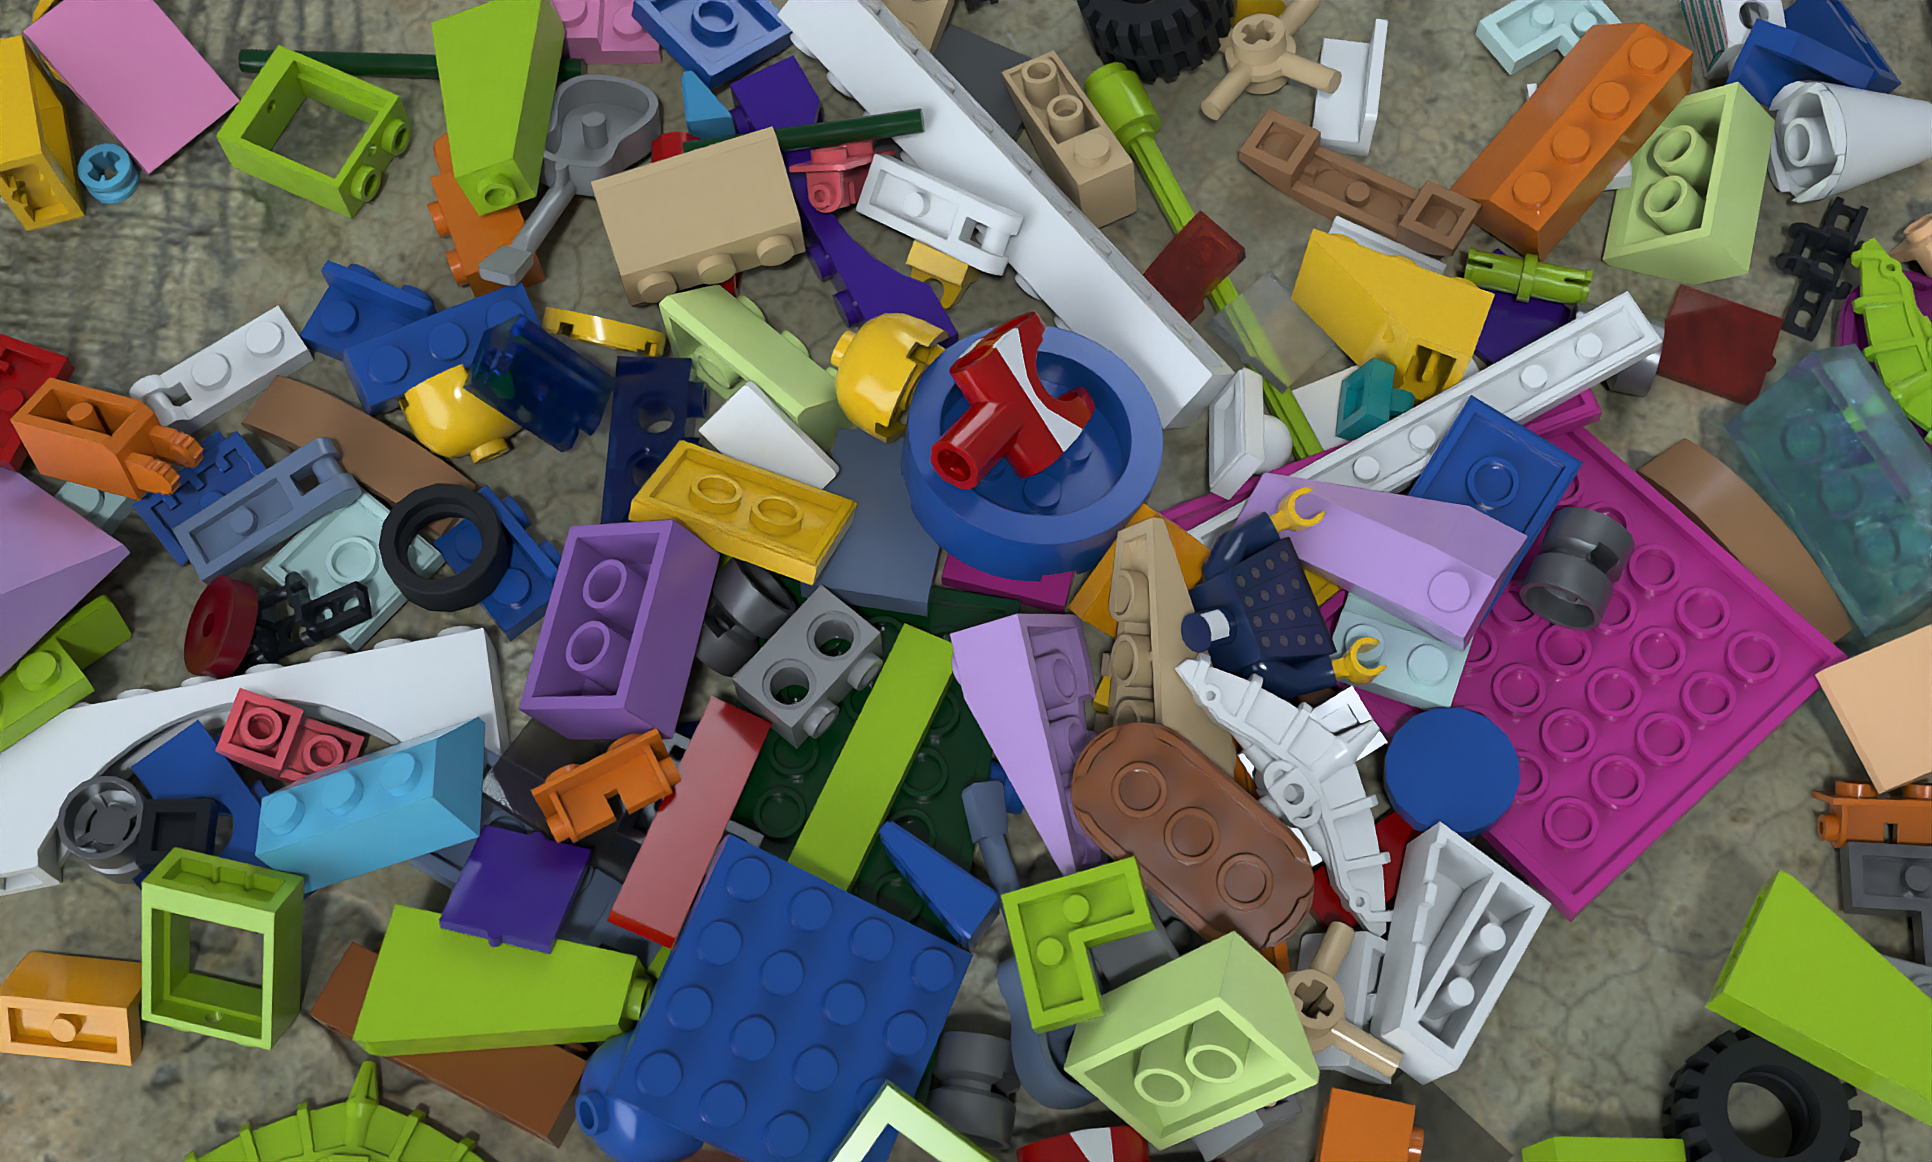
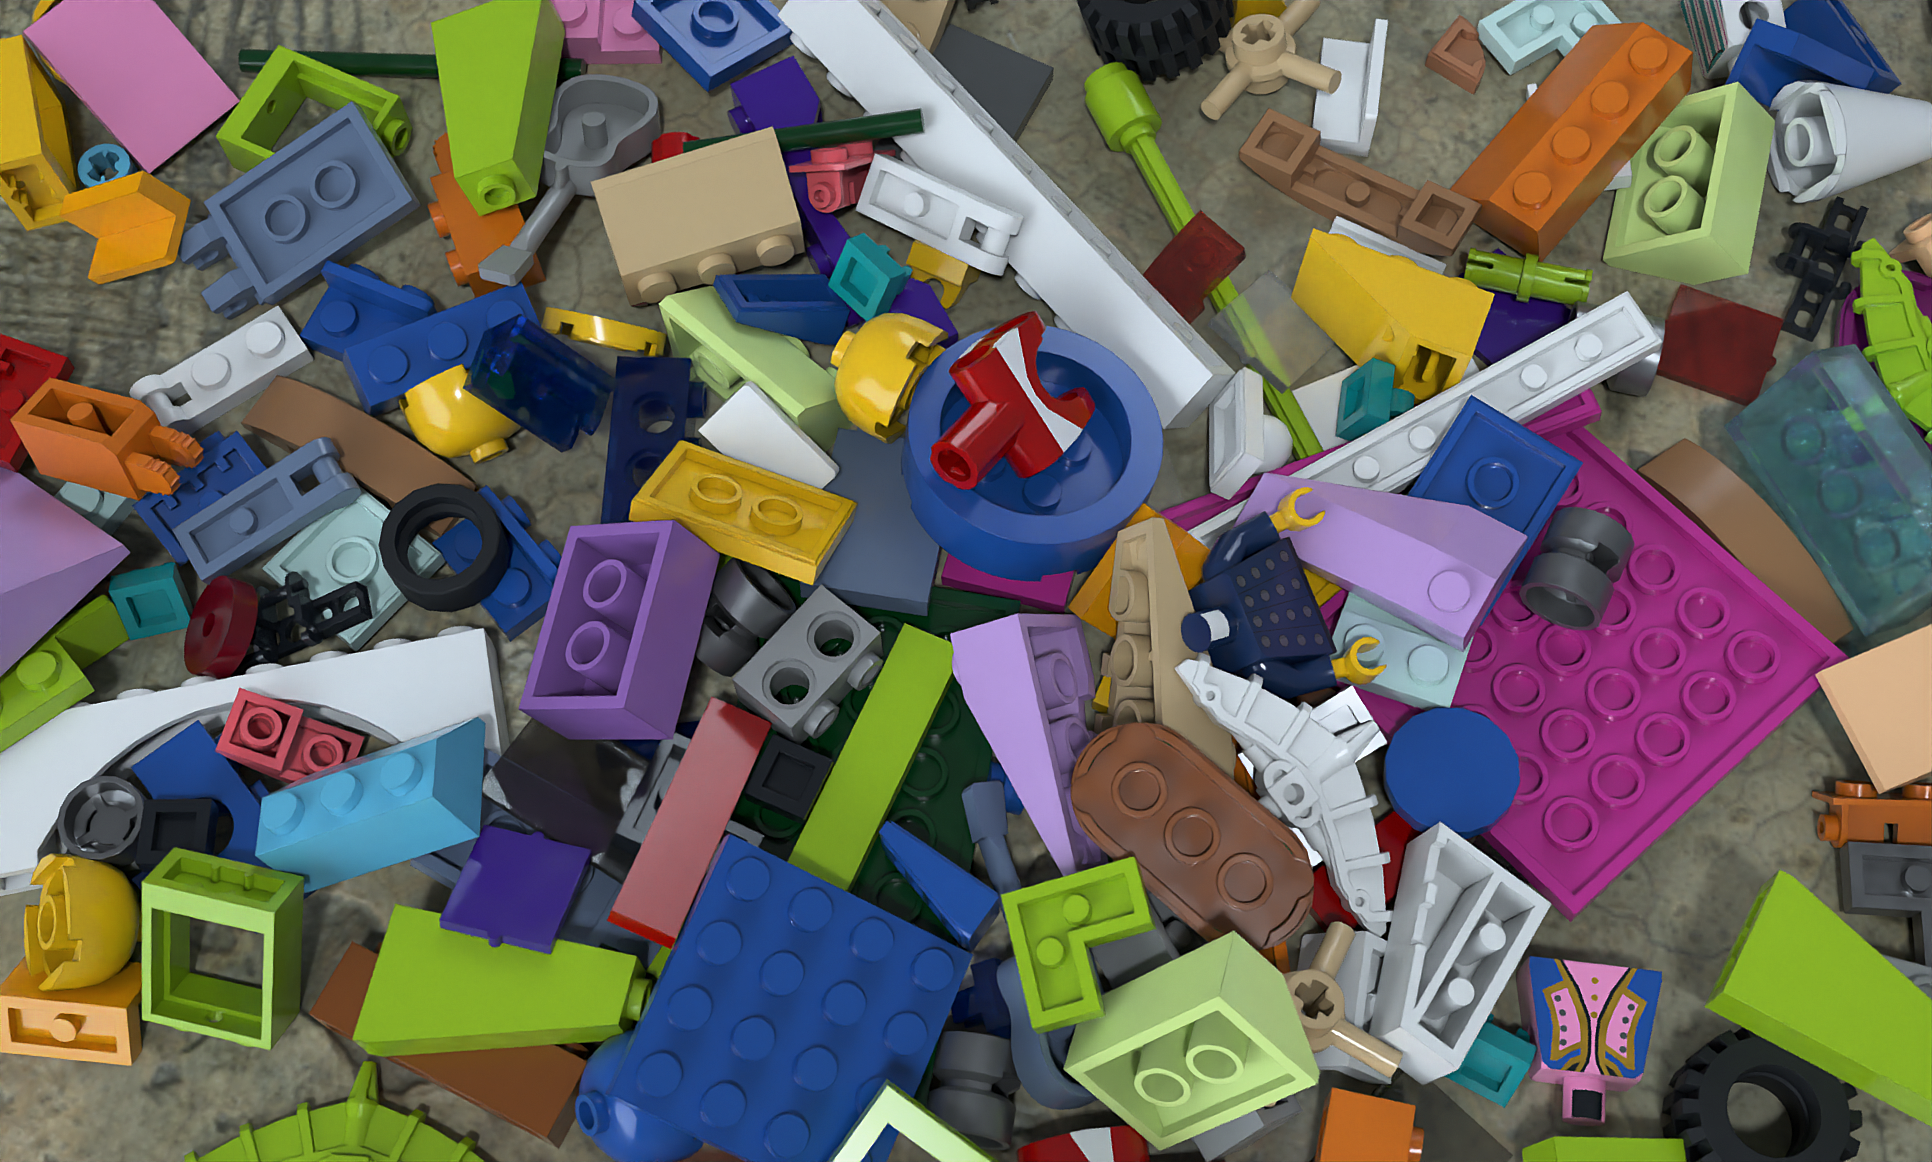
orange hinge [531,728,682,843] -> none
dark azure slope [681,70,736,139] -> none
tan slope [1001,50,1138,228] -> none
none -> yellow cylinder [24,854,142,991]
none -> light orange panel [59,170,191,285]
none -> teal tile [109,562,194,641]
none -> sand blue tile [178,101,421,320]
none -> blue slope [713,274,850,345]
none -> black plate [744,734,834,826]
none -> teal tile [828,233,912,322]
none -> clear blue tile [951,957,1011,1039]
none -> nougat tile [1425,15,1486,95]
none -> teal tile [1444,1013,1537,1108]
none -> torso [1516,956,1662,1126]

